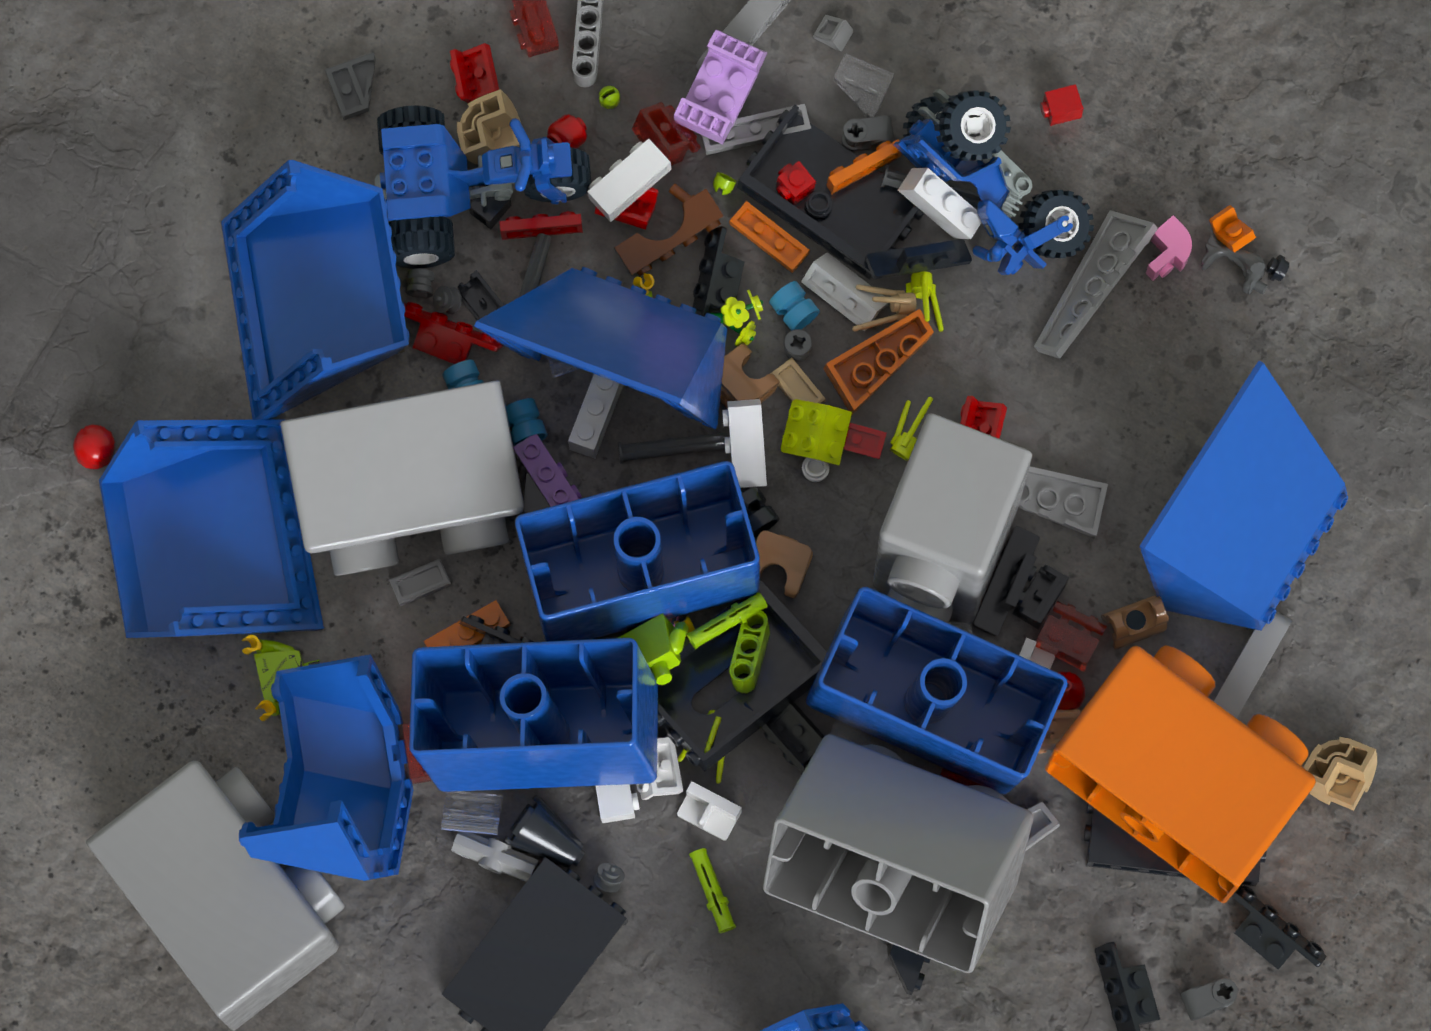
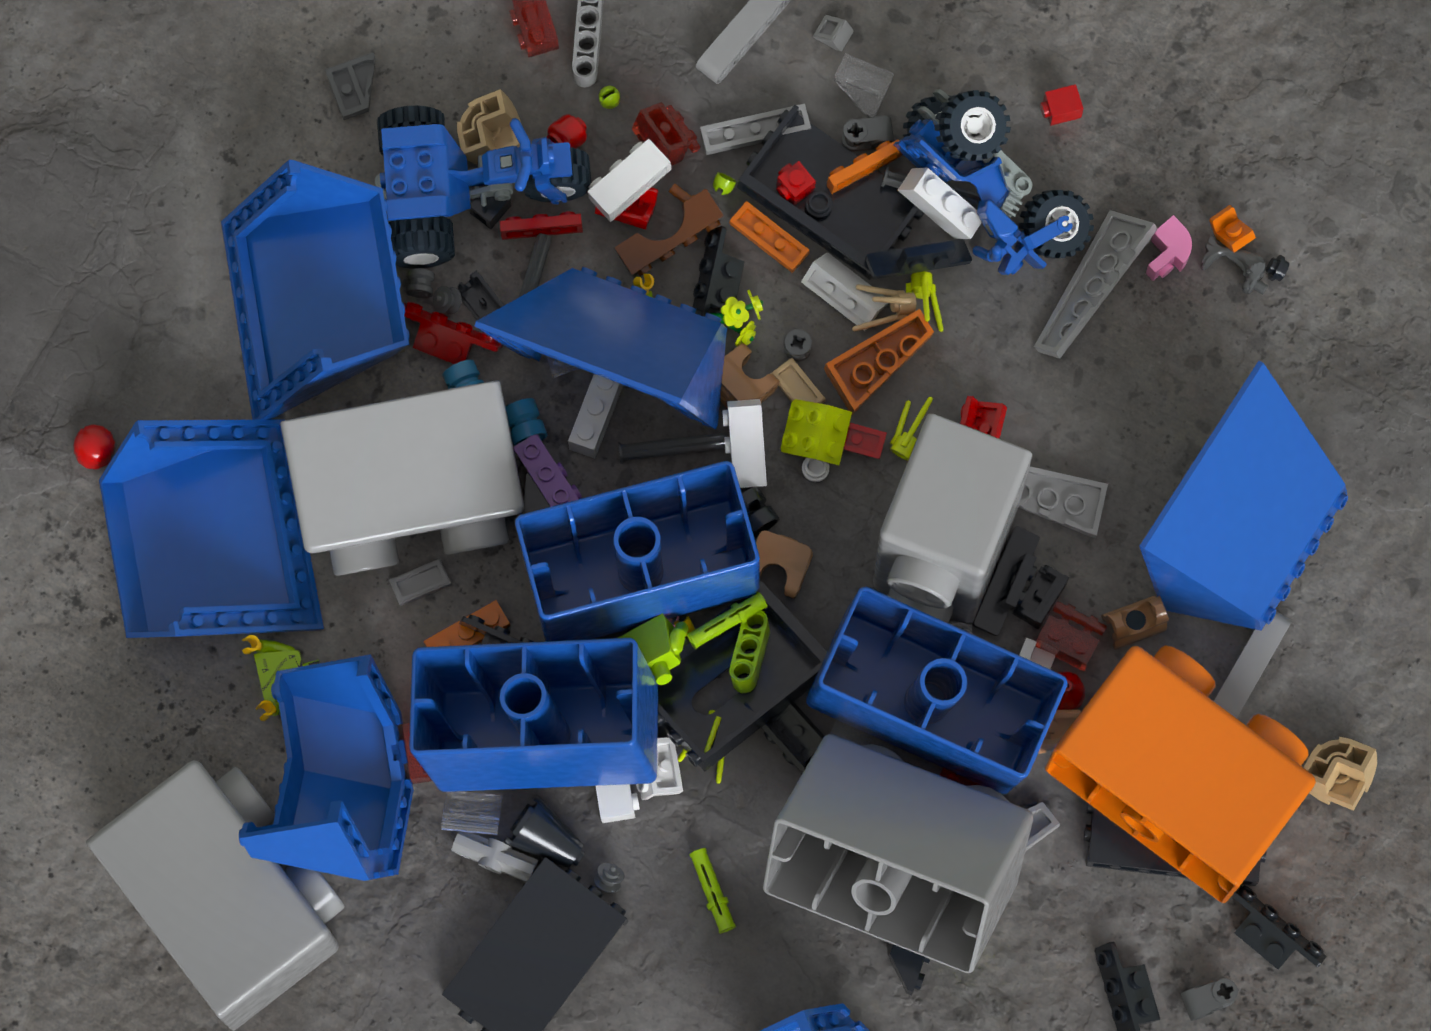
red bracket [450,43,499,103] -> none
lavender plate [674,30,767,145] -> none
white panel [677,782,742,841] -> none
dark azure wheel [769,281,820,331] -> none

